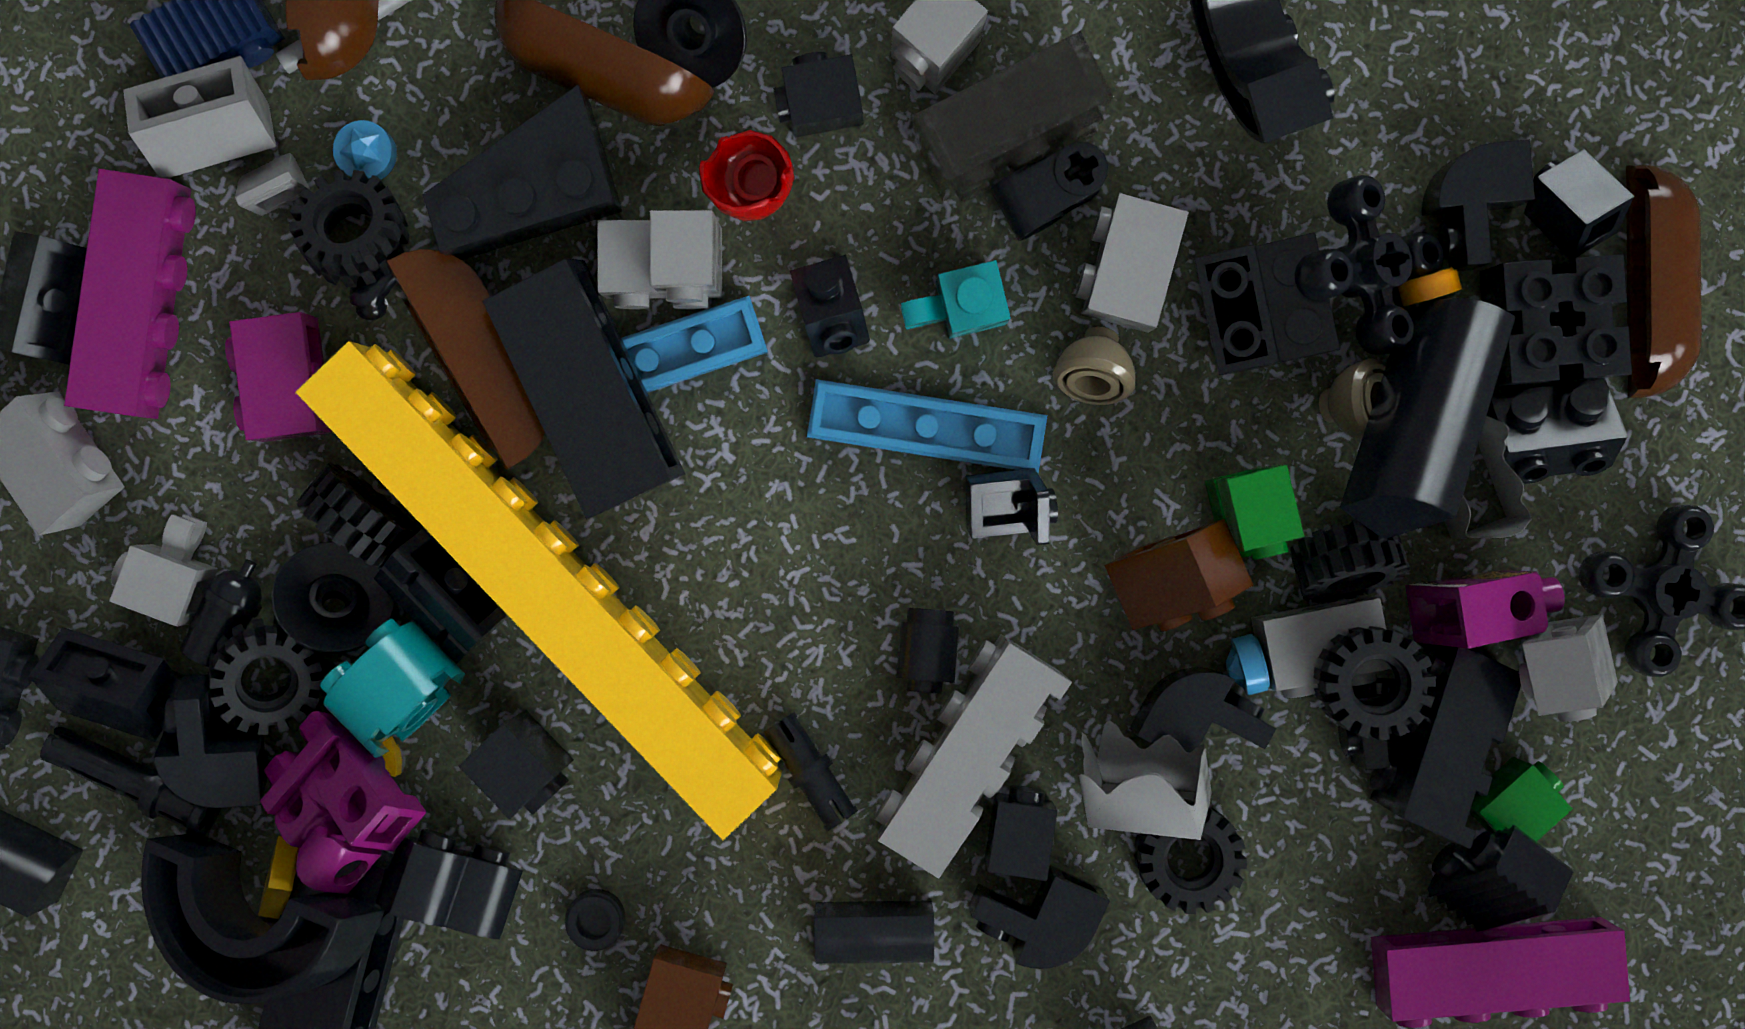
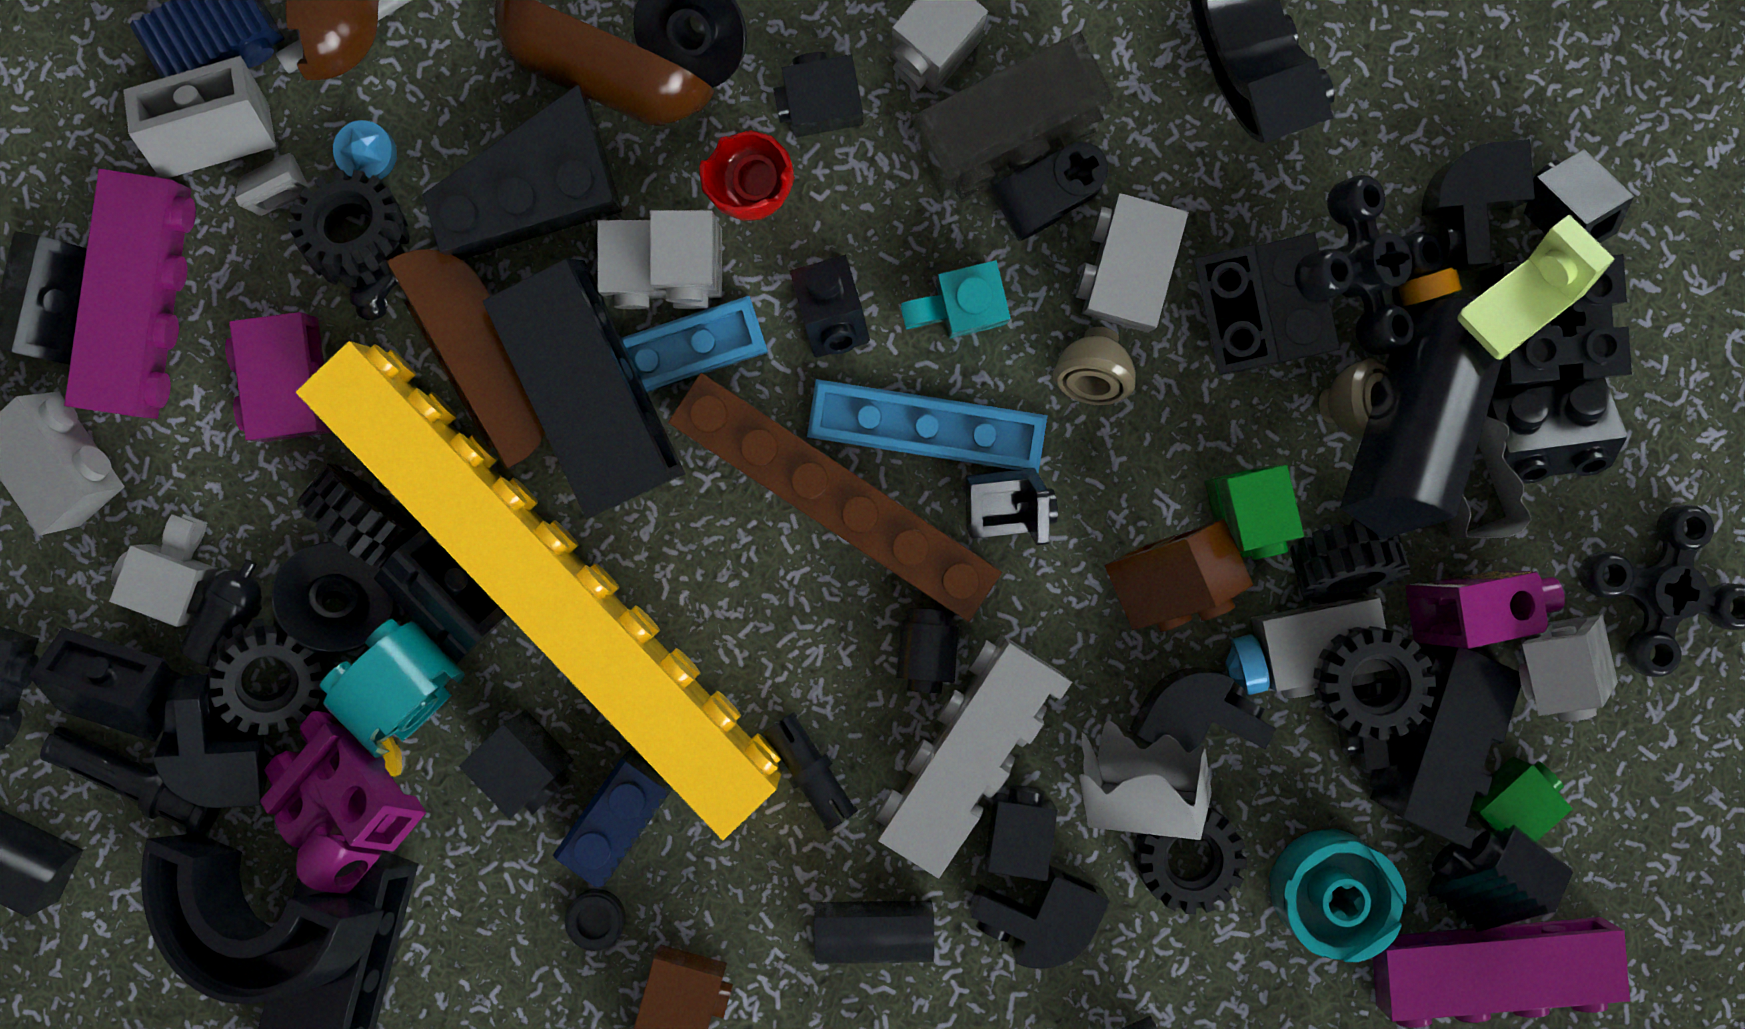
yellow tile [258,836,300,919] -> none
black brick [377,829,523,940] -> none
reddish brown brick [1626,165,1702,398] -> none
none -> dark blue brick [553,749,673,887]
none -> reddish brown brick [668,373,1002,622]
none -> teal brick [1269,829,1406,962]
none -> yellowish green bracket [1457,215,1614,359]

